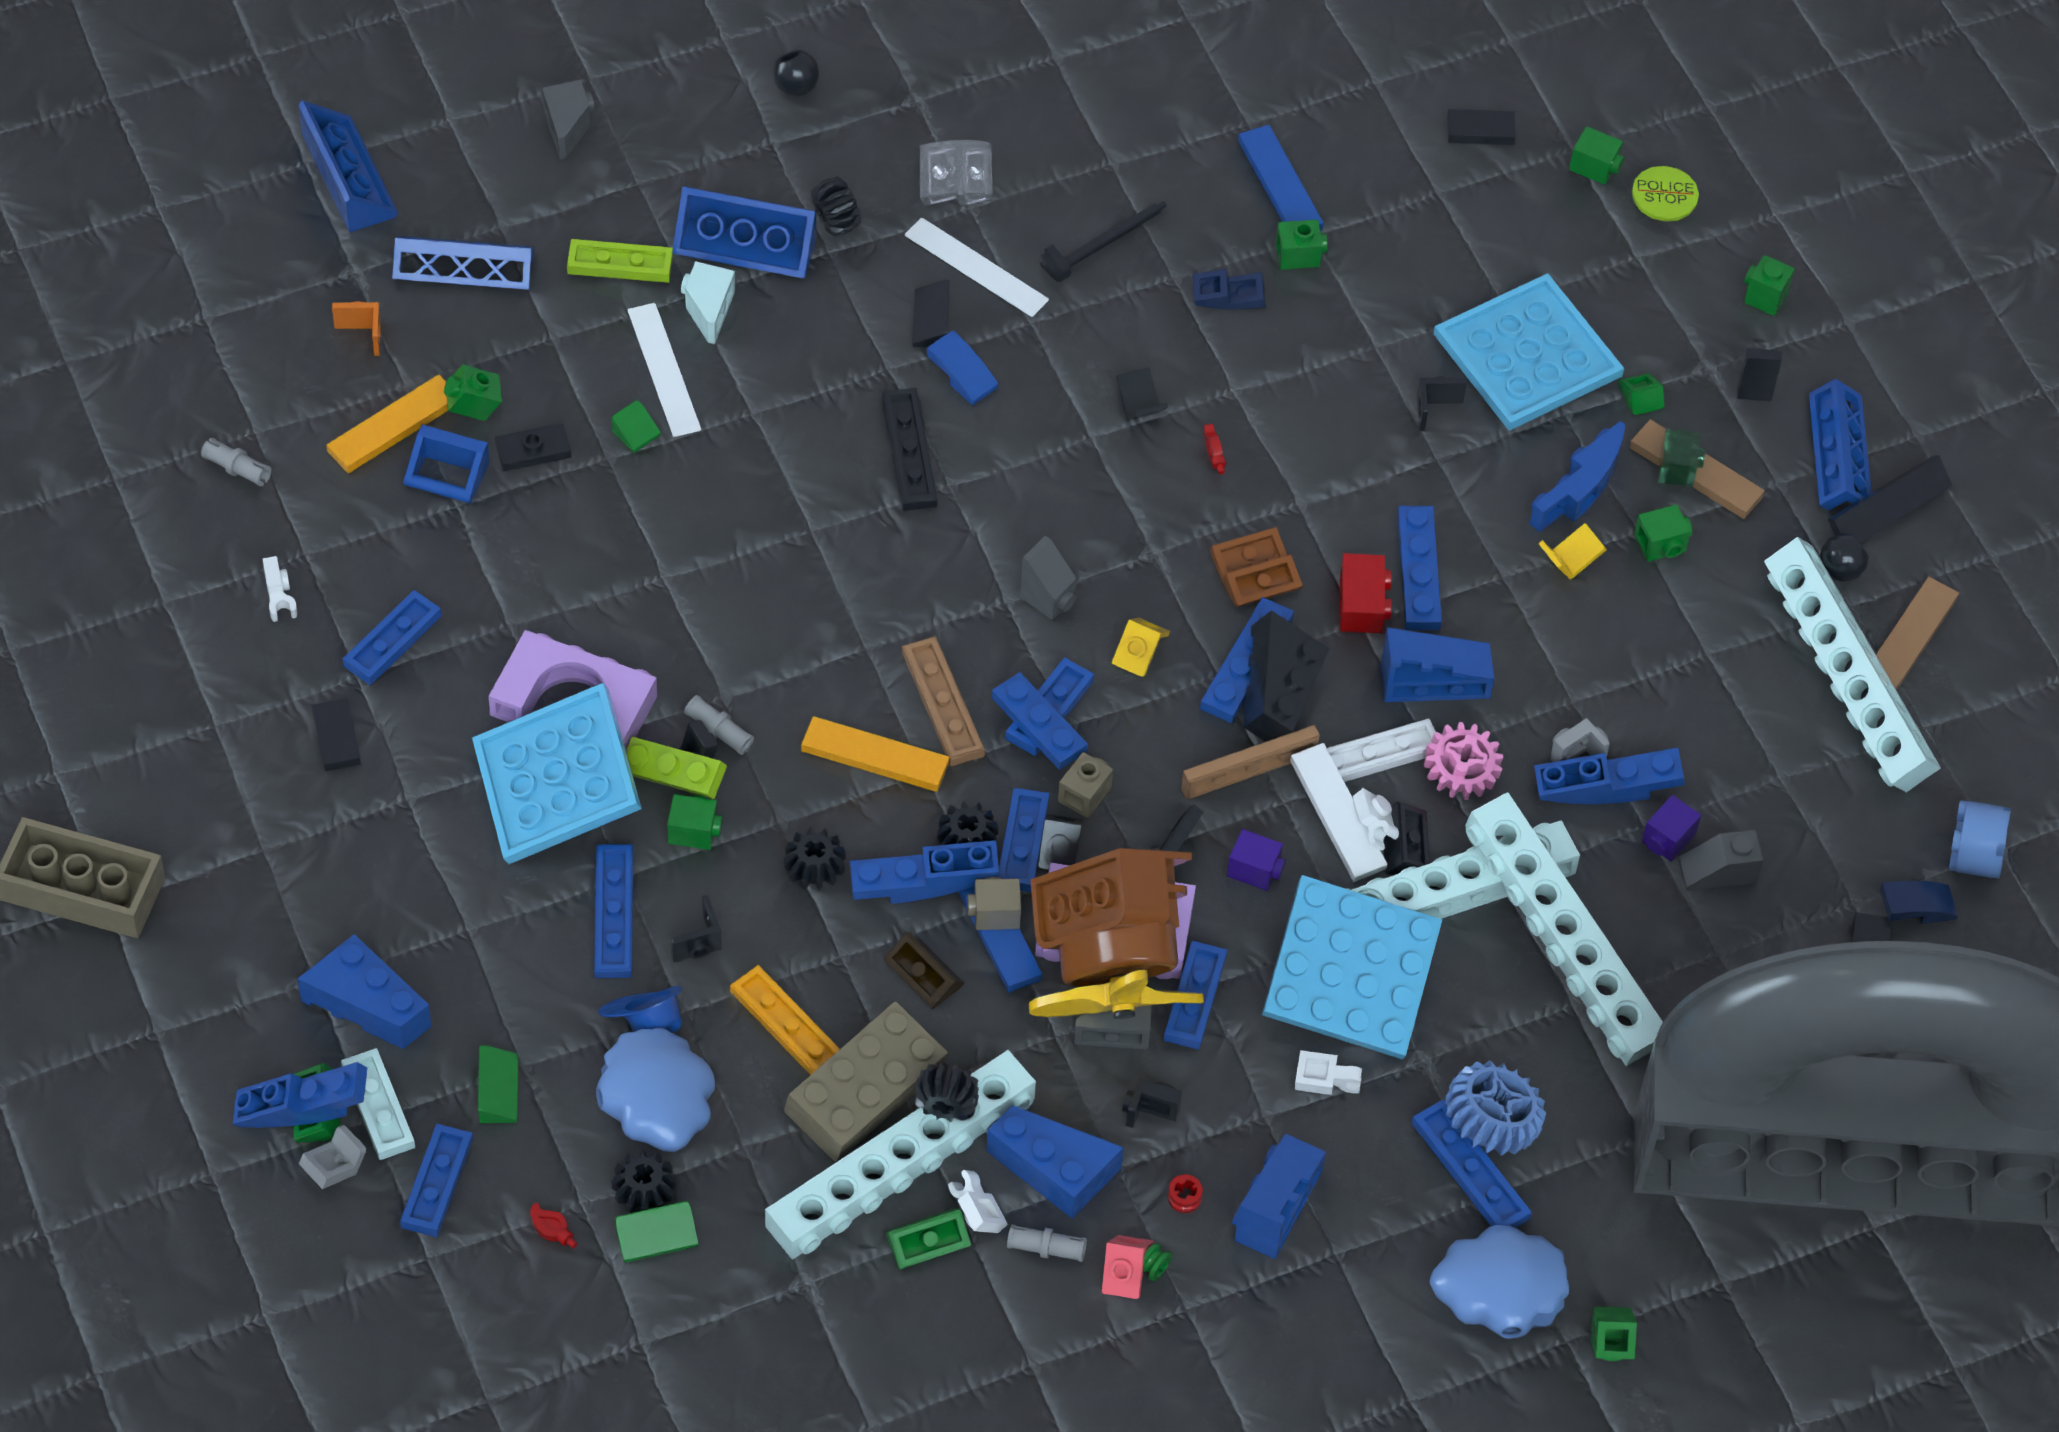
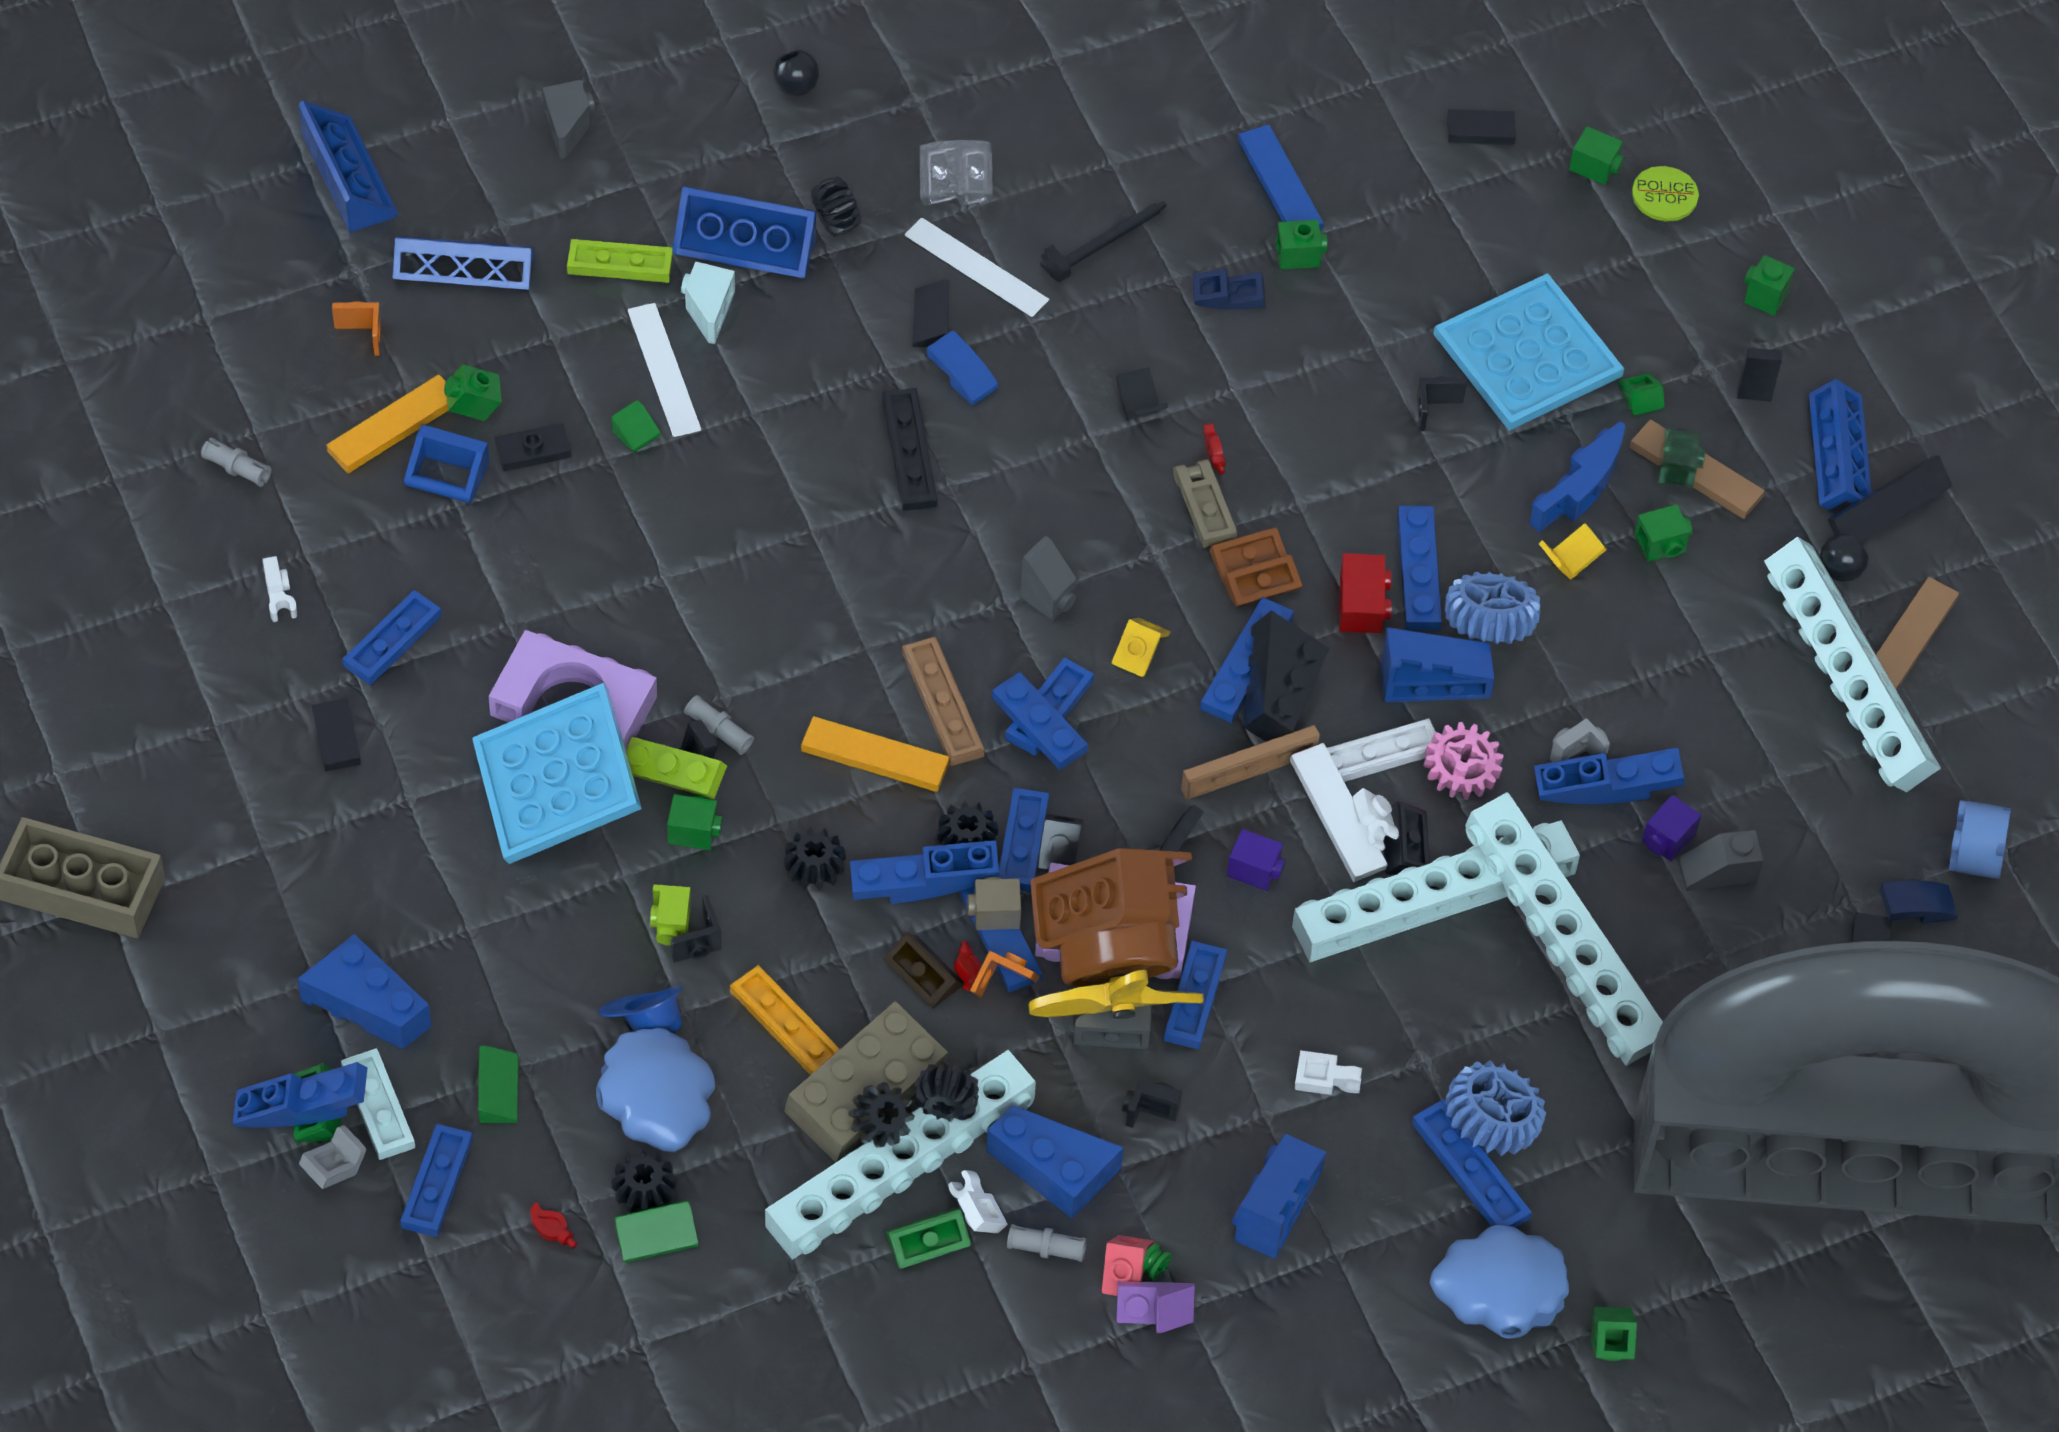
blue tile [594,844,633,978] -> none
dark tan brick [1058,752,1113,818] -> none
red bush [1168,1174,1203,1213] -> none
medium azure plate [1261,875,1443,1060] -> none
none -> lime brick [650,884,691,945]
none -> black gear [848,1082,915,1148]
none -> red piece [954,941,982,991]
none -> orange bracket [970,951,1040,998]
none -> medium lavender slope [1116,1281,1195,1333]
none -> dark tan plate [1173,459,1237,548]
none -> medium blue gear [1445,571,1541,645]

